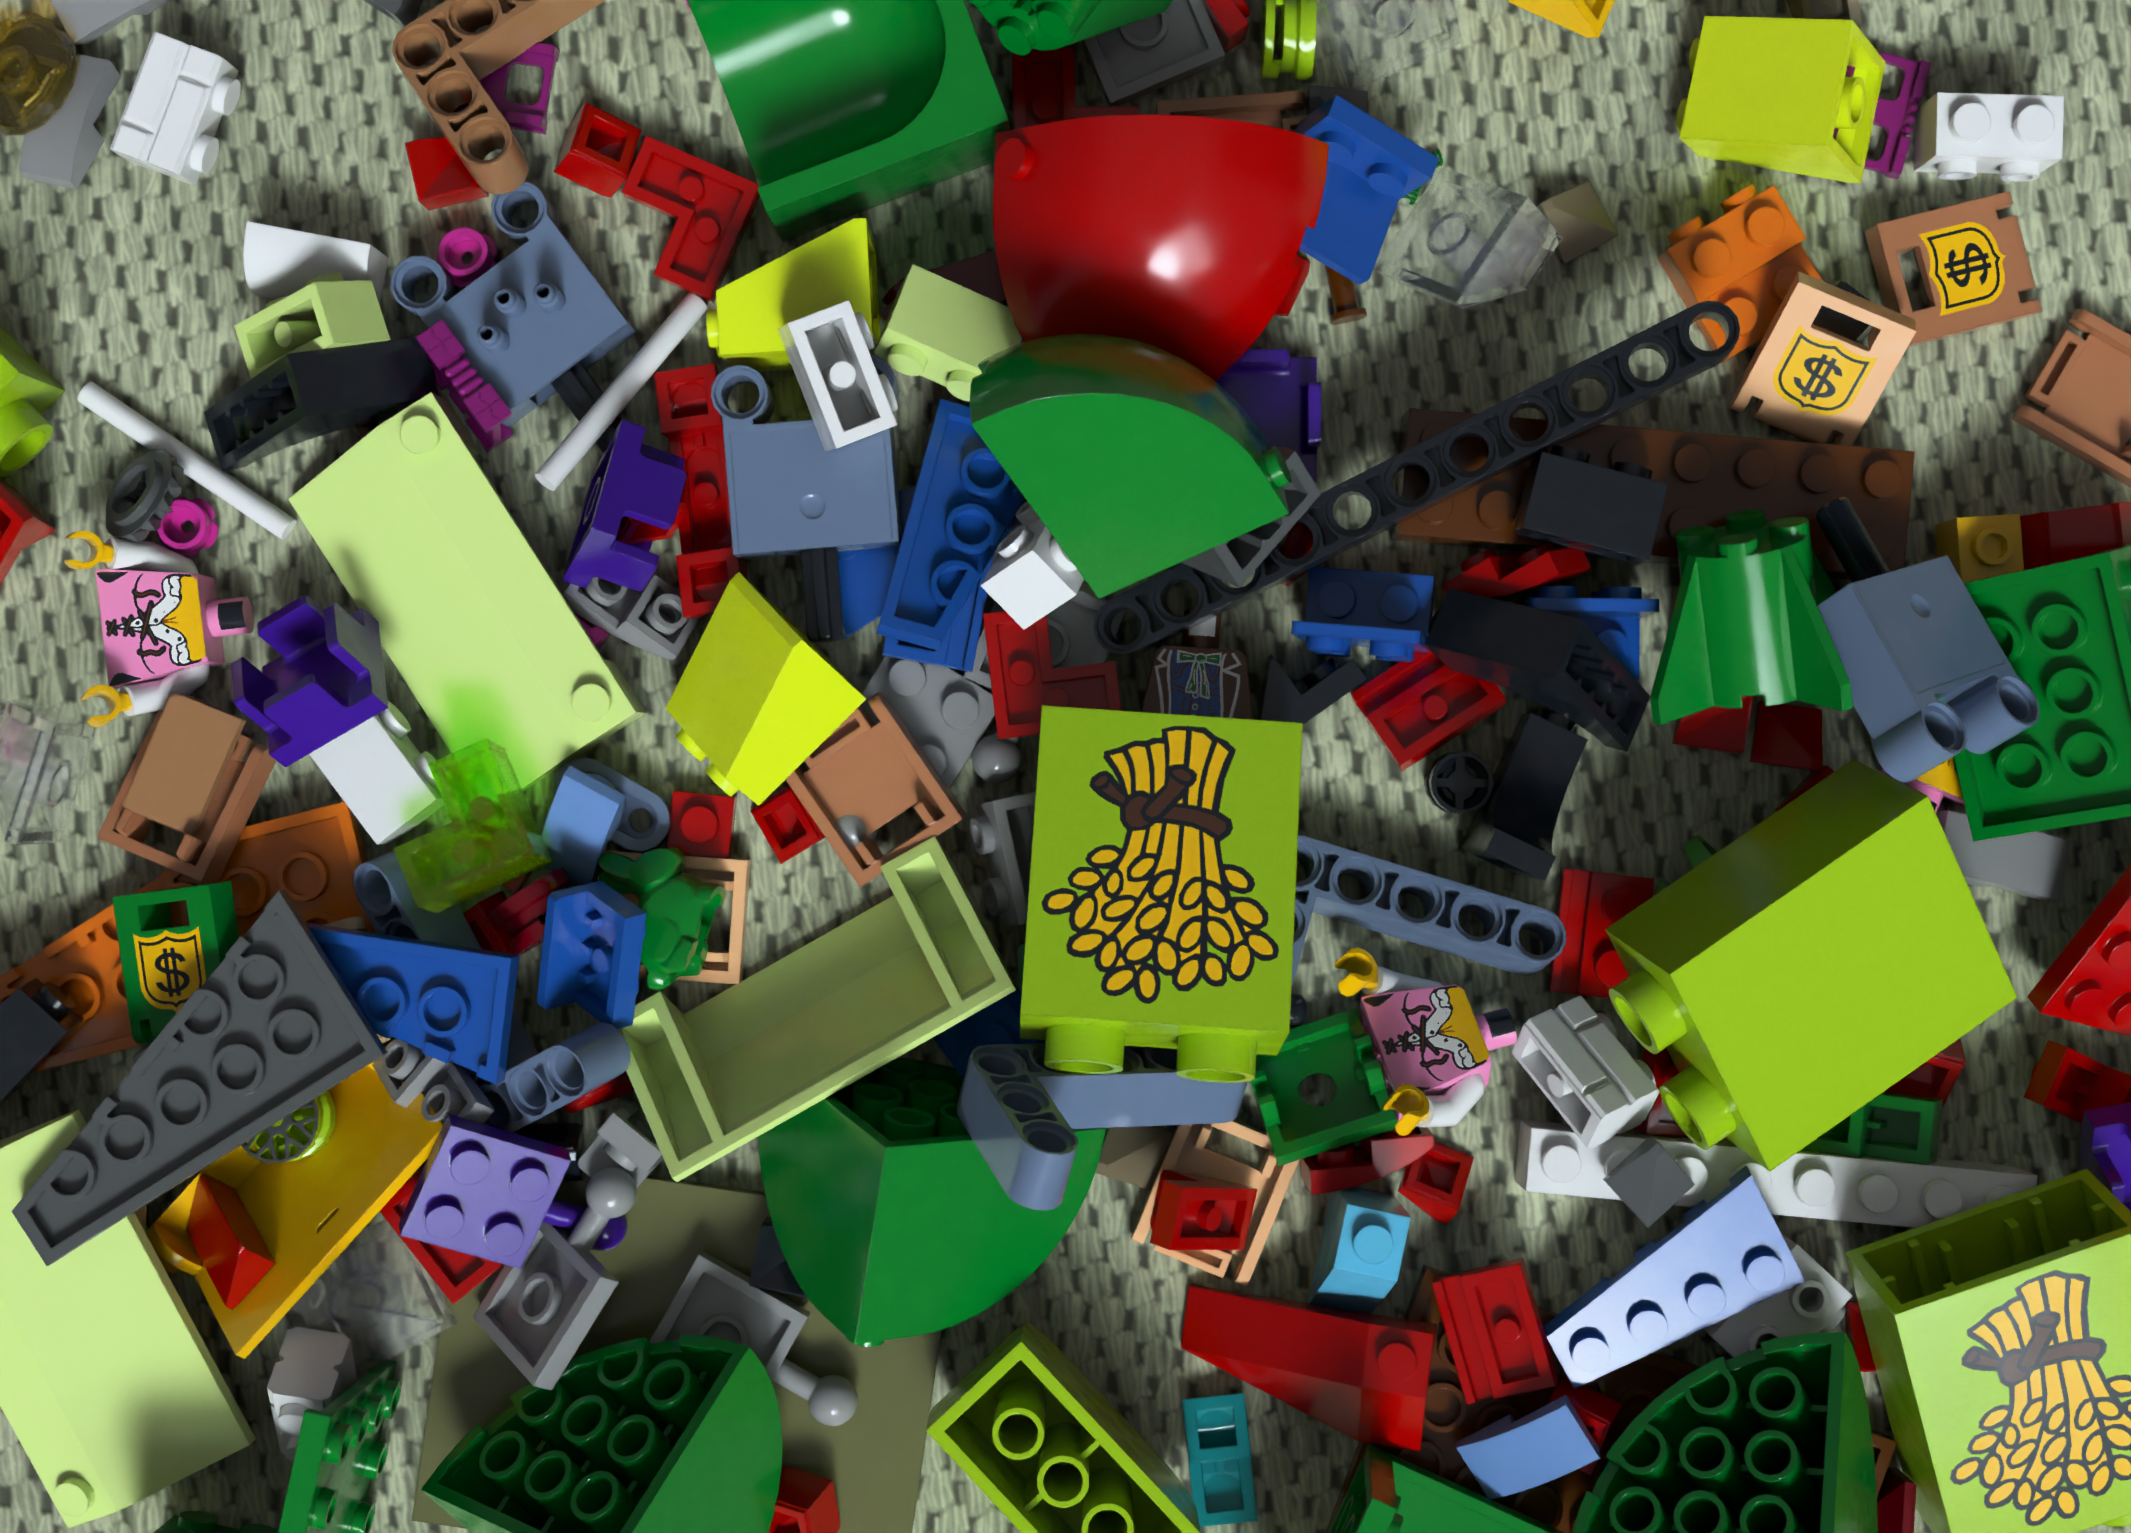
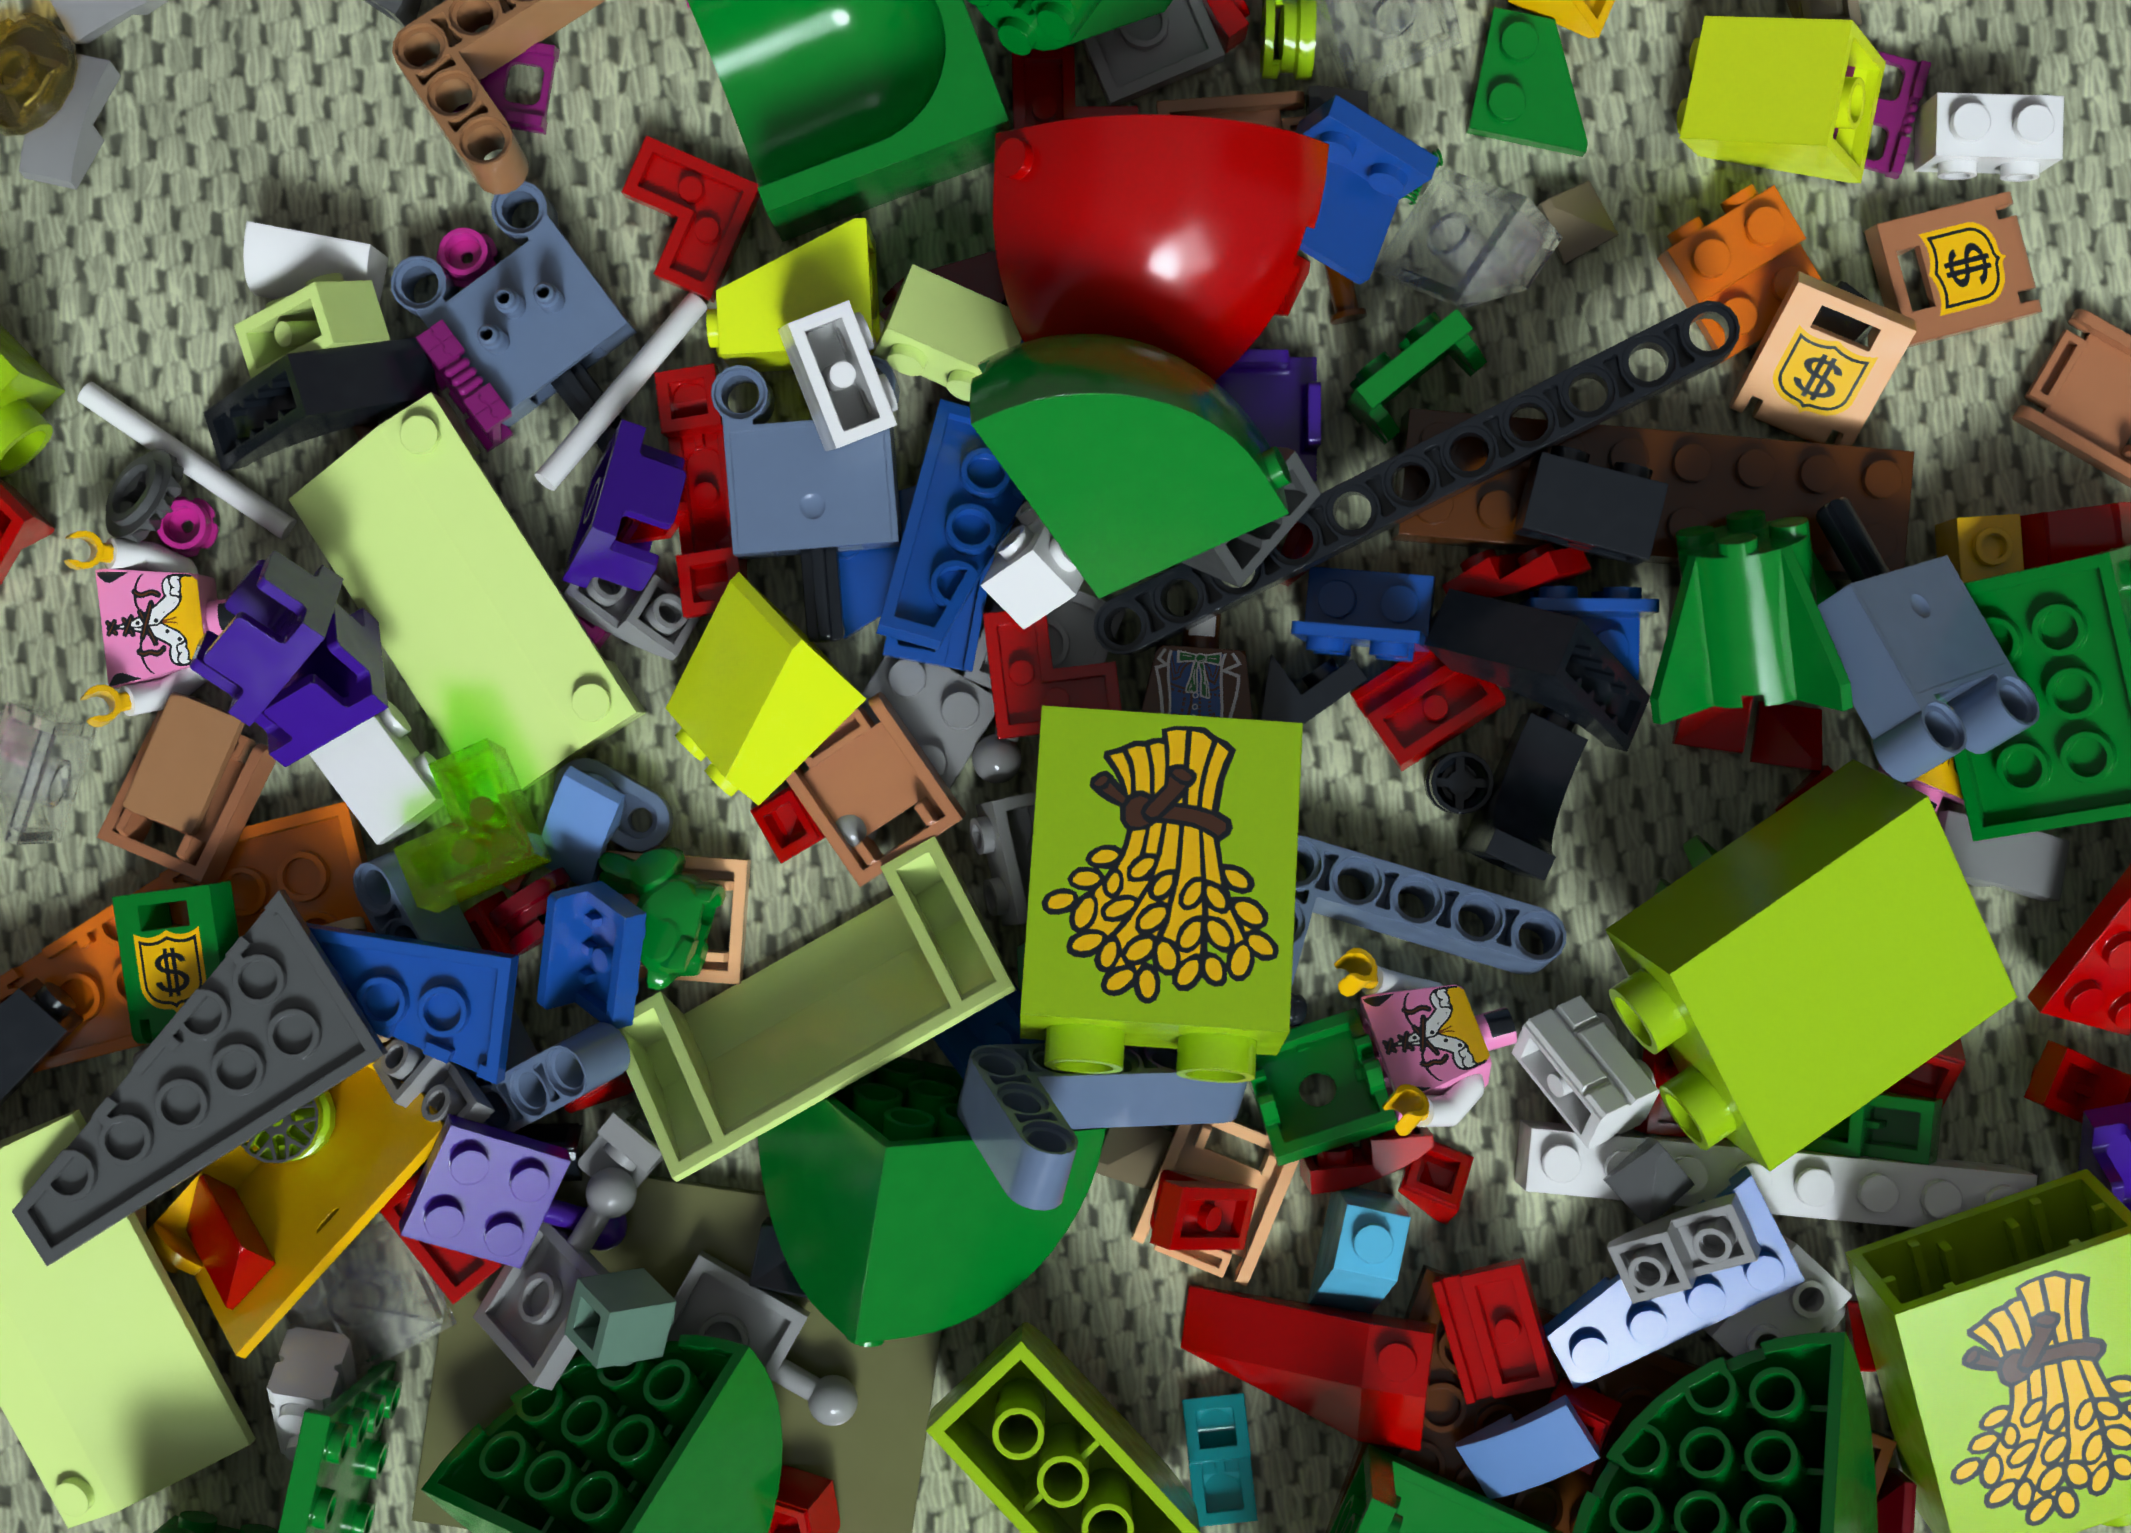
white brick [110,32,241,186] -> none
red slope [405,137,489,211] -> none
red slope [554,102,642,197] -> none
red plate [667,791,737,859] -> none
red plate [1547,868,1654,999] -> none
none -> dark purple panel [190,551,344,727]
none -> sand green brick [564,1268,677,1369]
none -> green piece [1345,309,1487,445]
none -> green wing [1466,7,1588,157]
none -> light grey slope [1607,1193,1761,1304]

